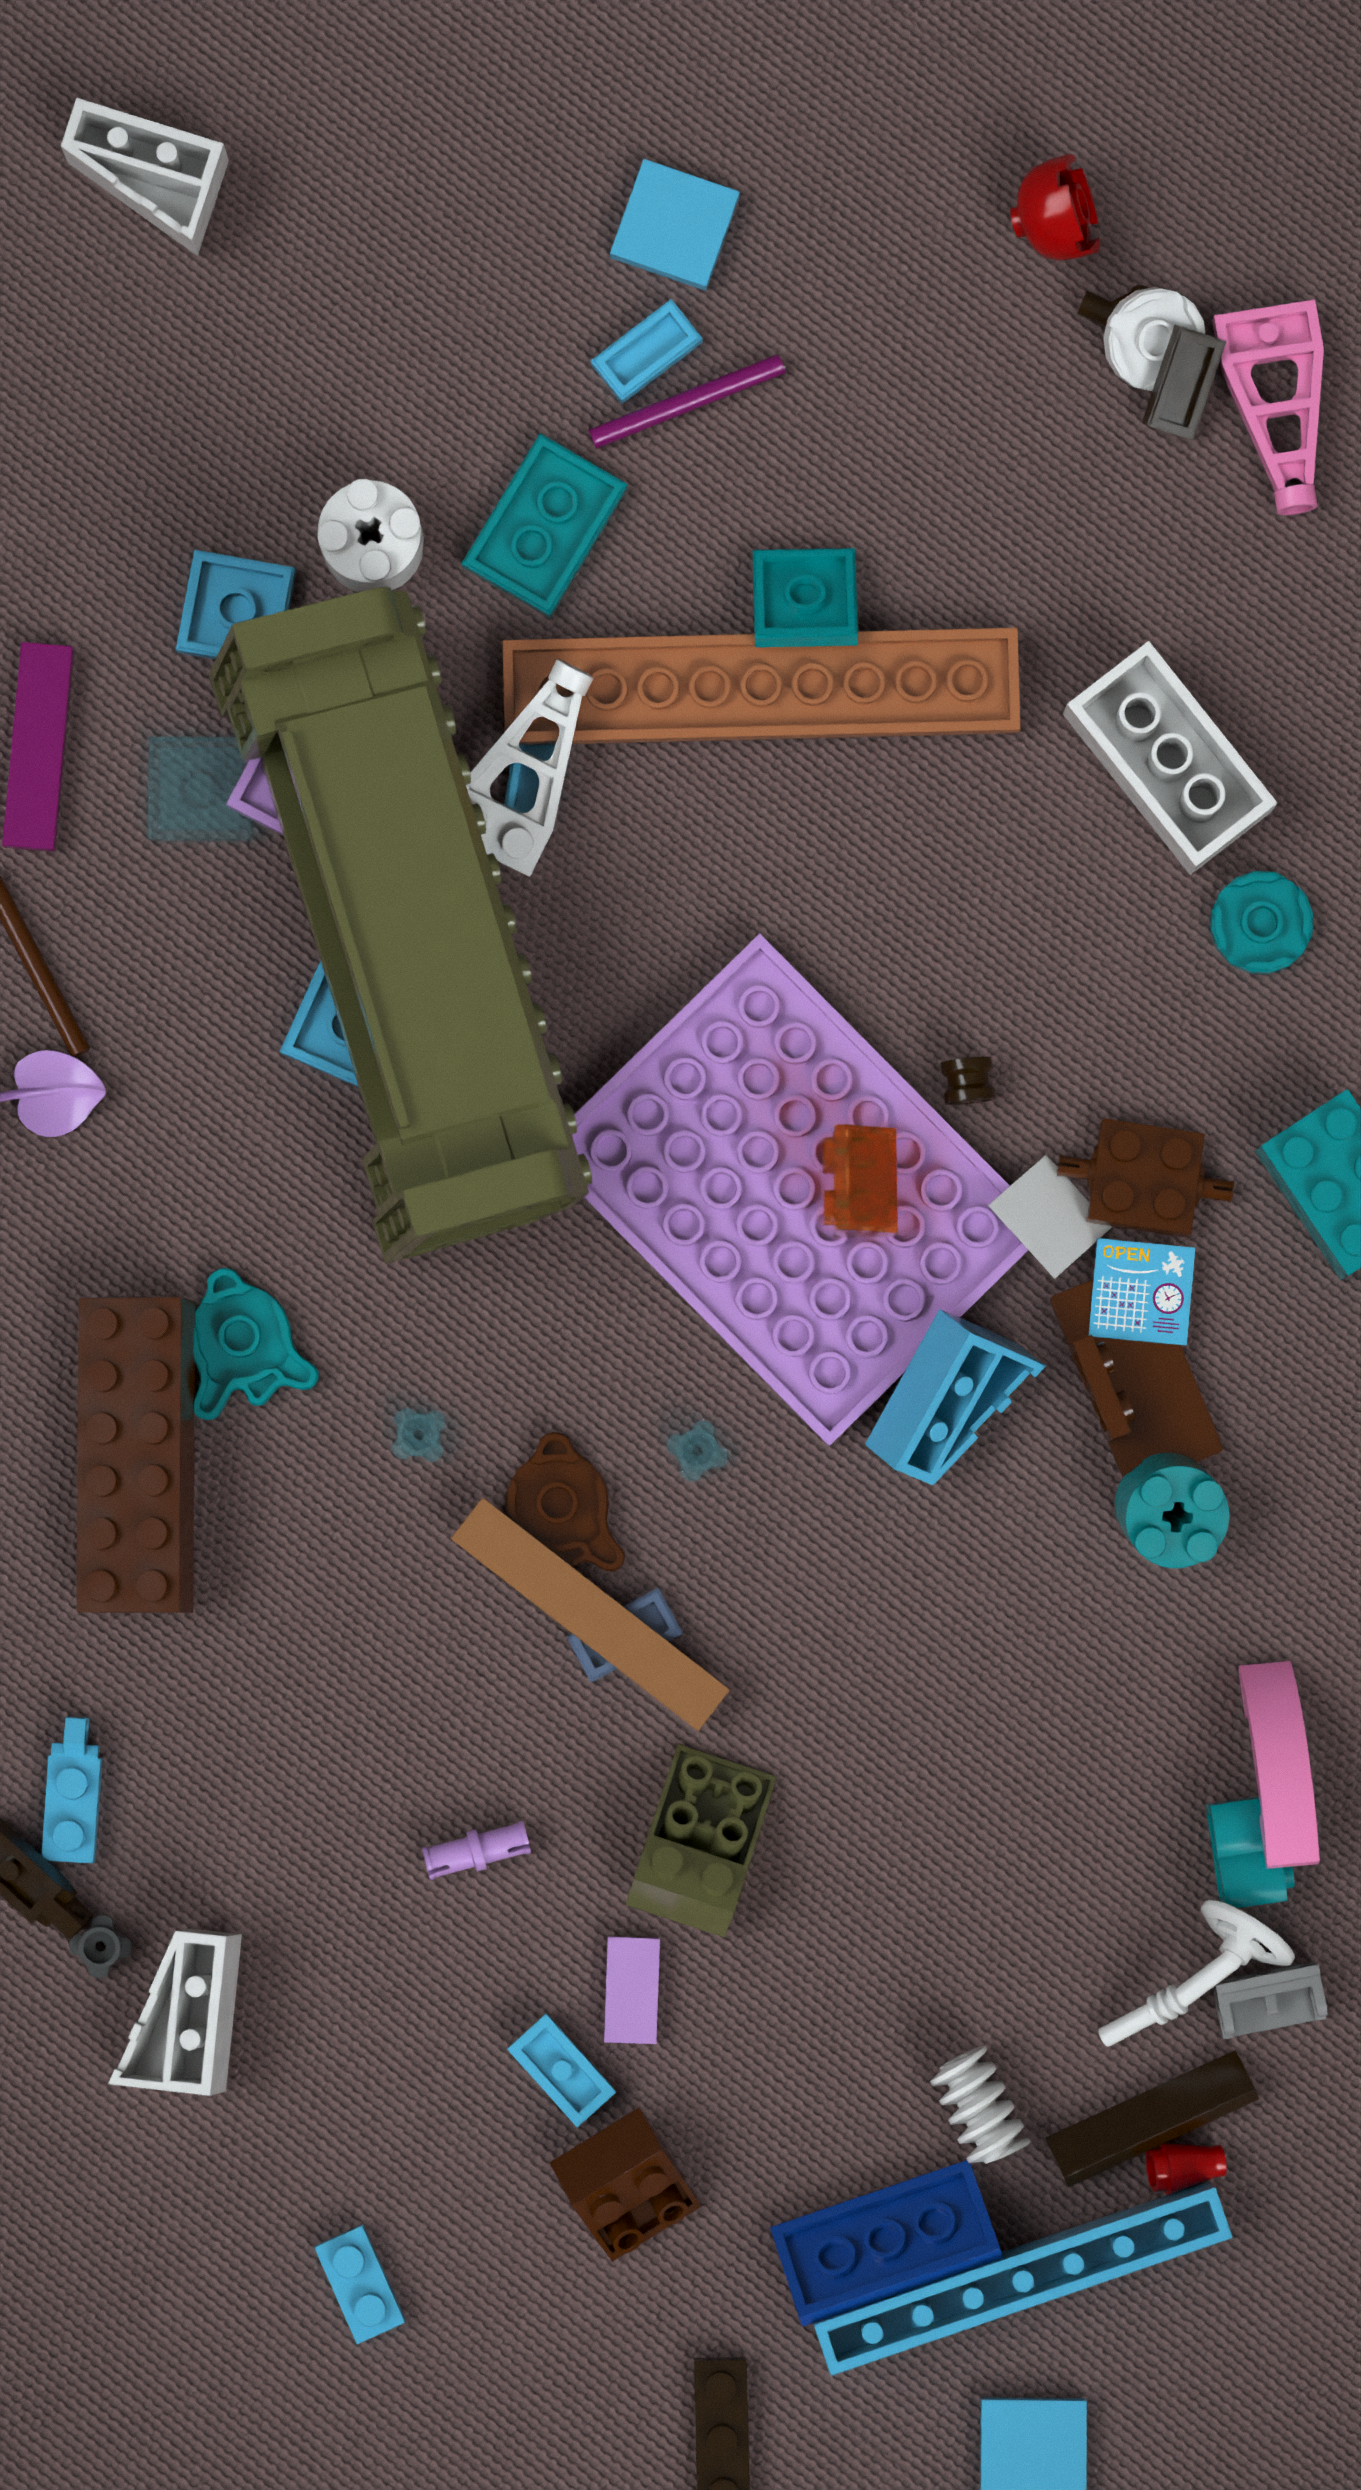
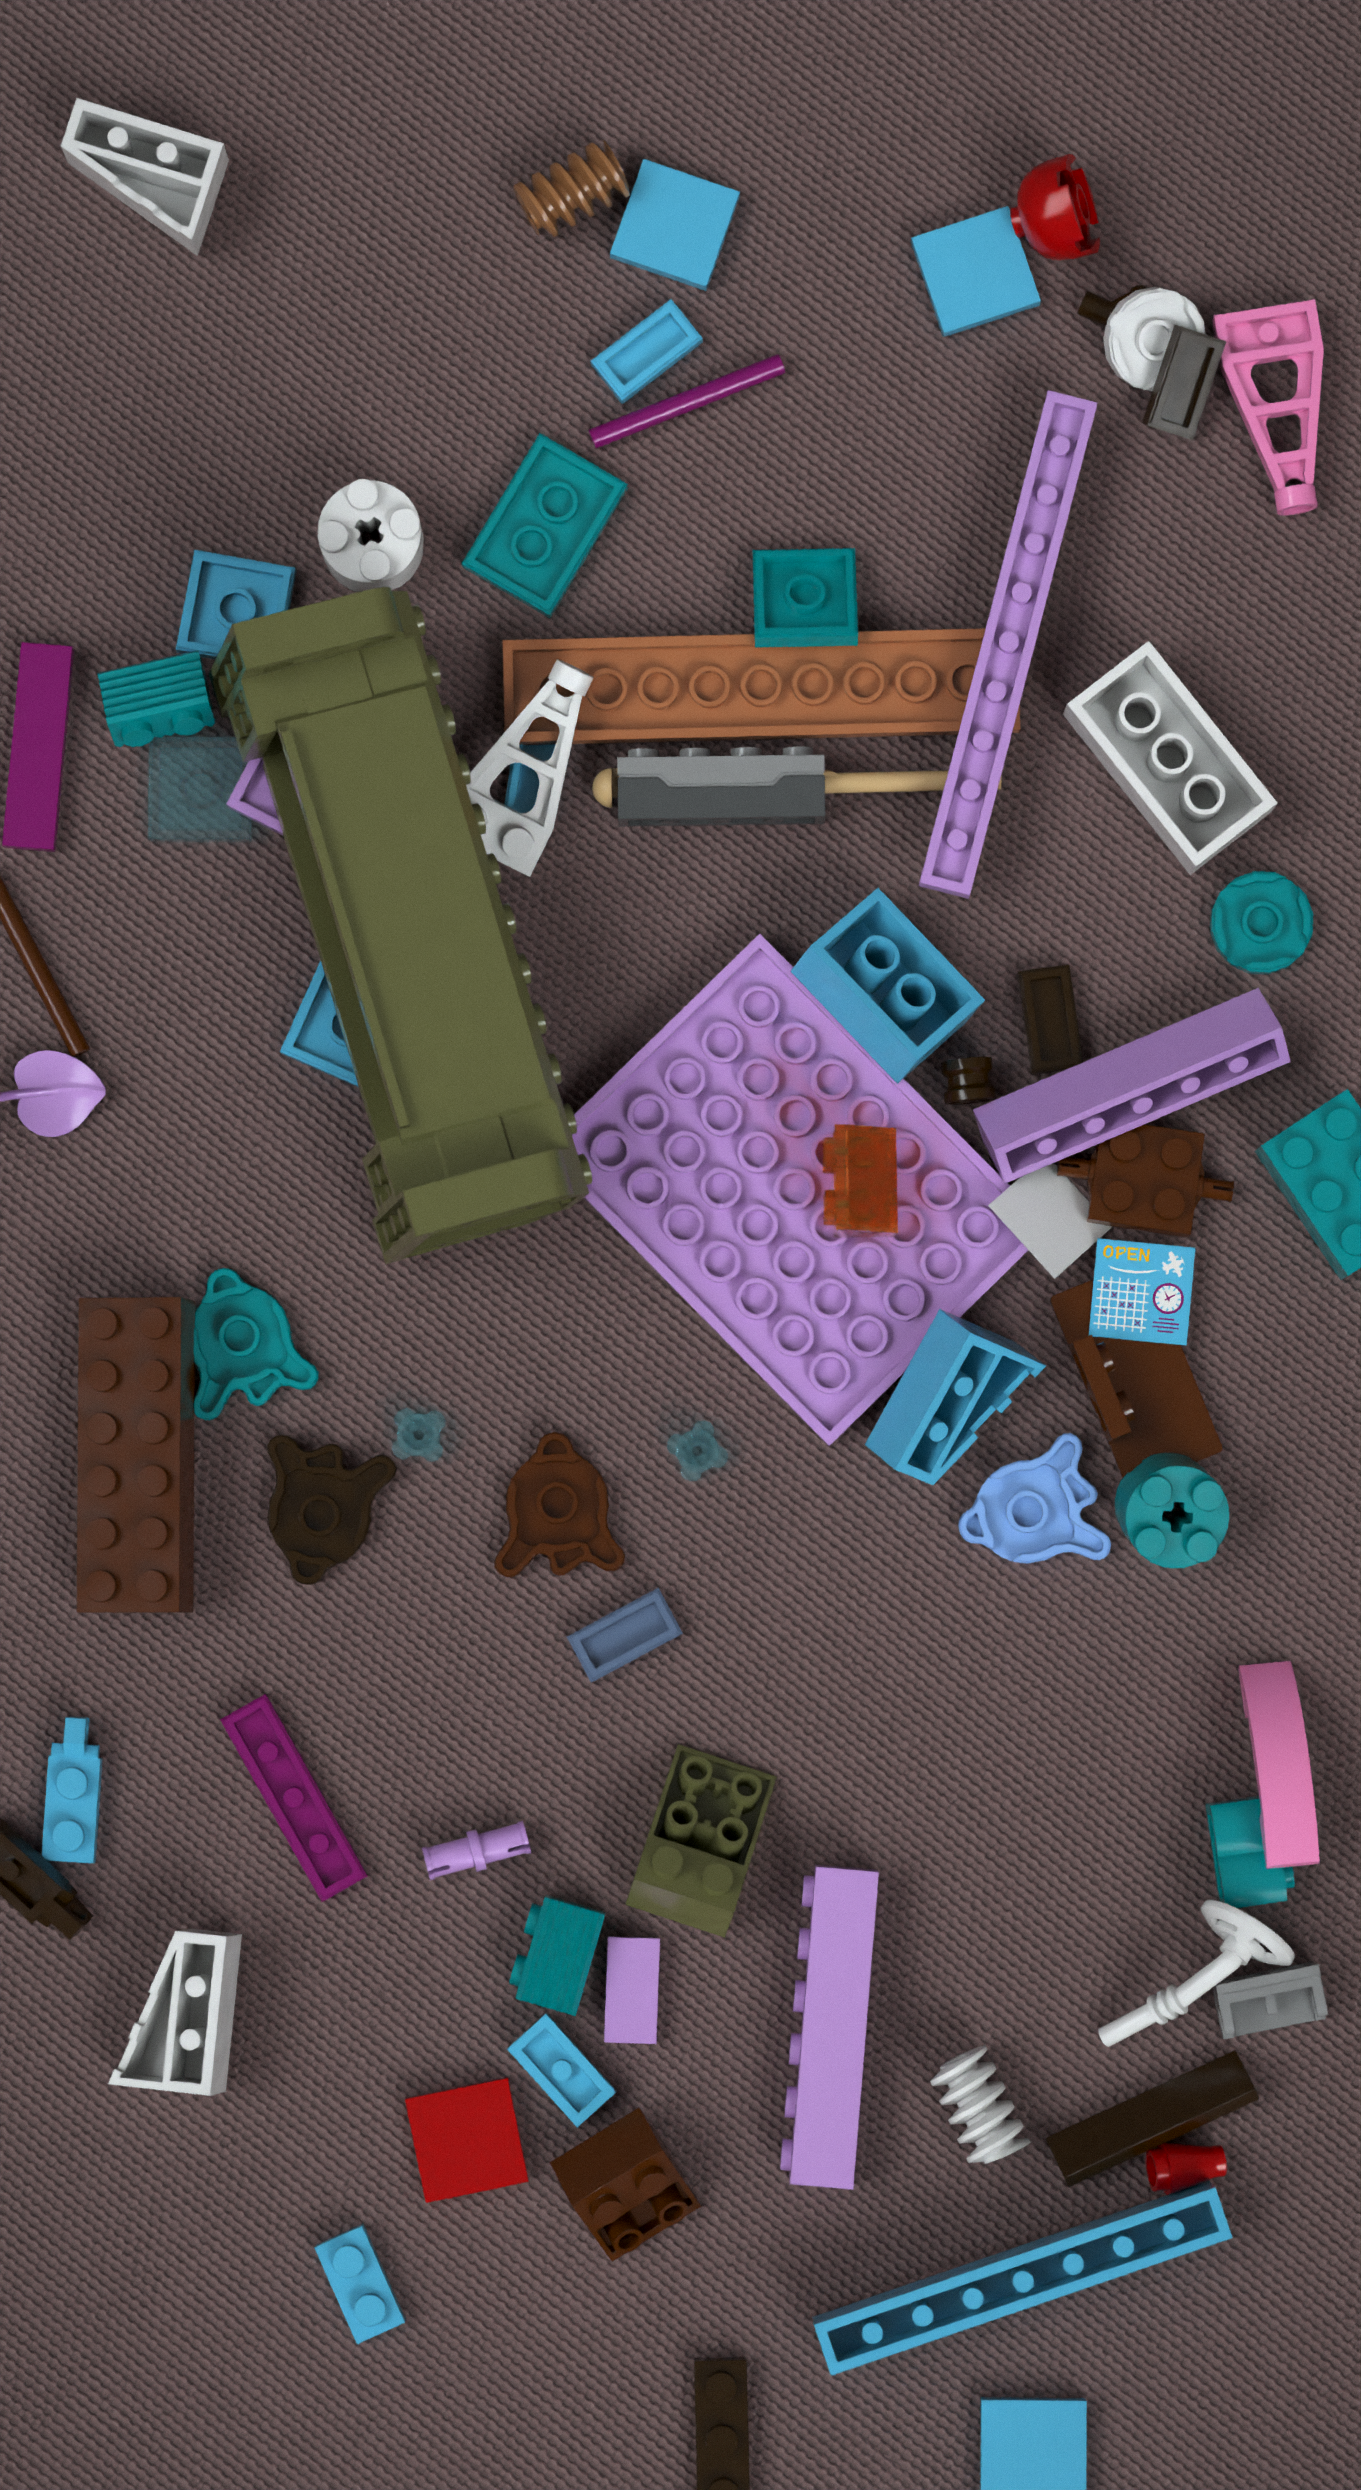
dark grey plate [69,1915,132,1978] -> none
medium nougat tile [451,1497,730,1731] -> none
blue plate [770,2160,1003,2327] -> none
none -> teal brick [97,650,215,747]
none -> magenta tile [220,1694,368,1902]
none -> dark brown tile [267,1435,397,1585]
none -> red tile [405,2077,529,2203]
none -> teal brick [509,1895,606,2016]
none -> medium nougat piece [514,141,630,237]
none -> piece [592,746,1001,827]
none -> lavender brick [780,1864,879,2190]
none -> medium azure brick [791,888,985,1084]
none -> medium azure tile [911,206,1041,337]
none -> lavender plate [919,390,1098,899]
none -> light blue tile [958,1433,1111,1564]
none -> lavender brick [973,988,1291,1184]
none -> dark brown tile [1017,965,1083,1075]

